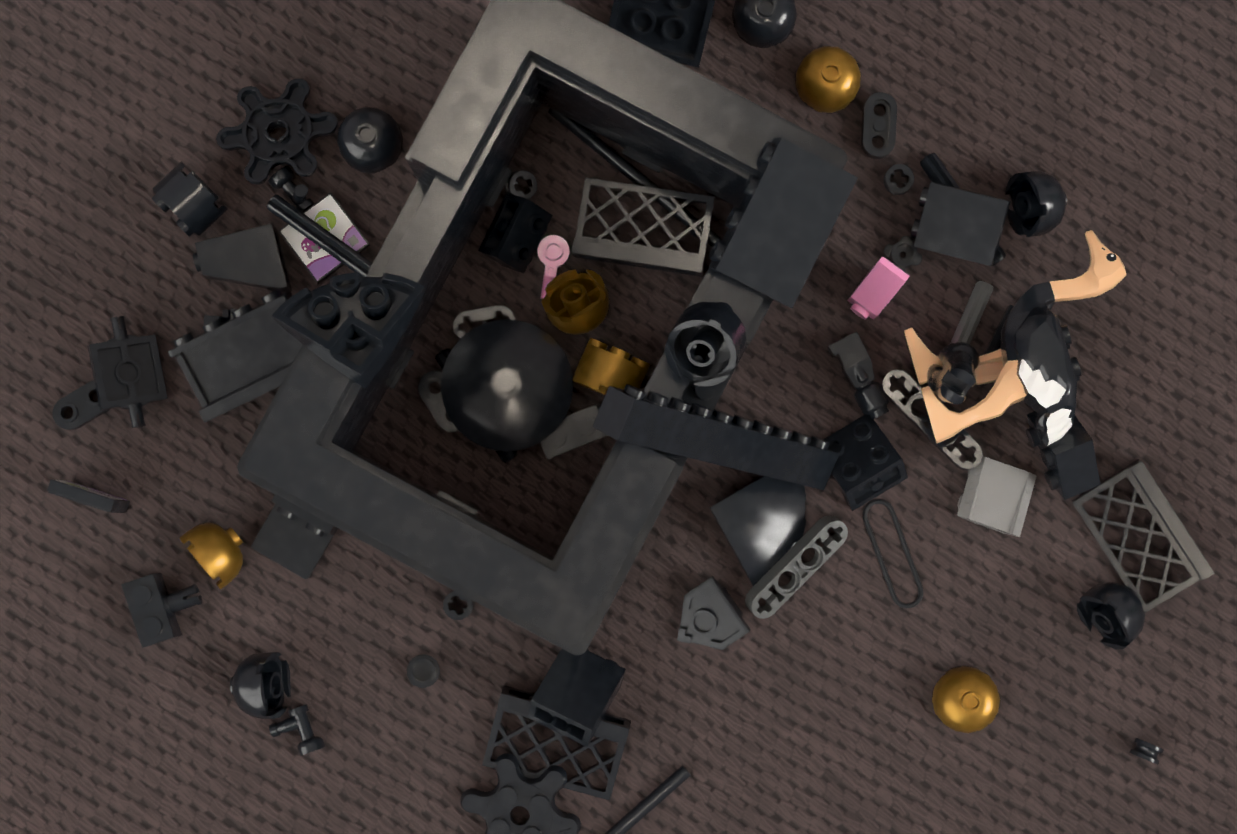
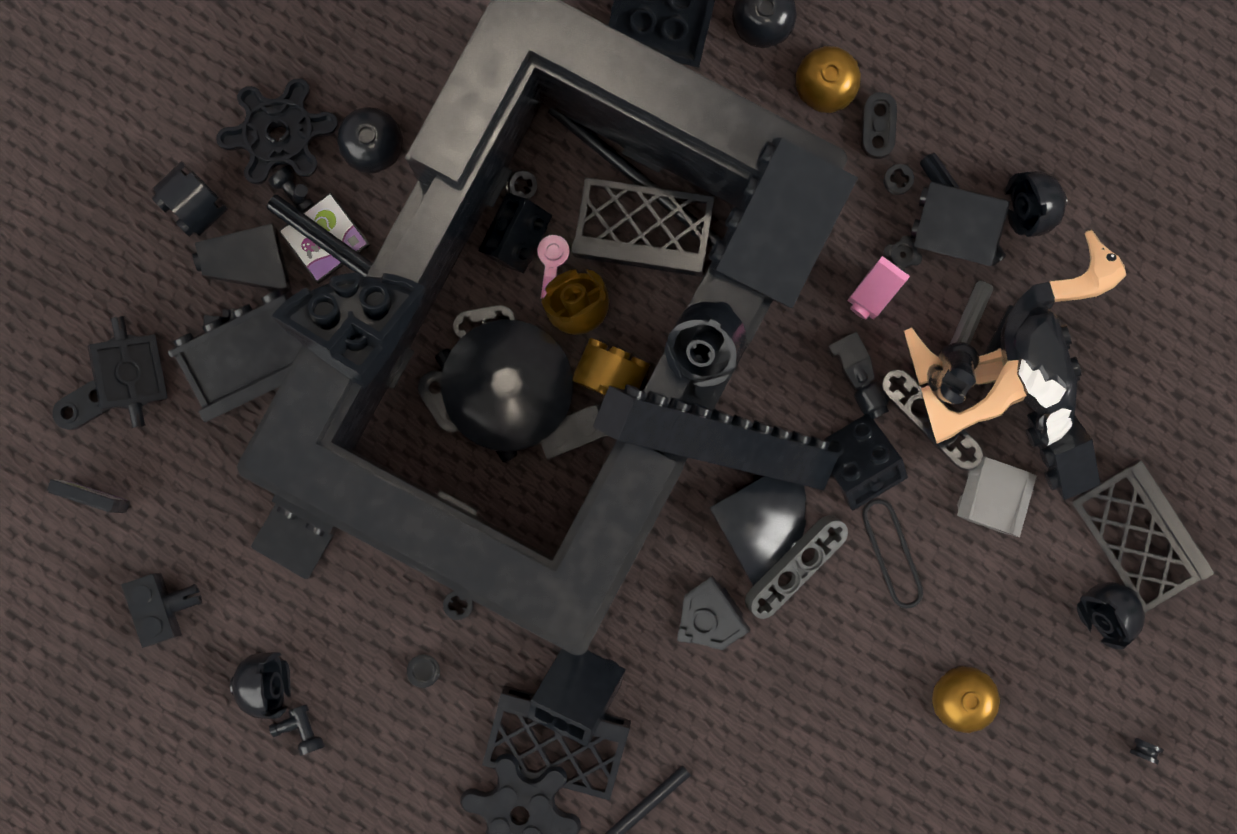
pearl gold cylinder [179,523,243,590] -> none

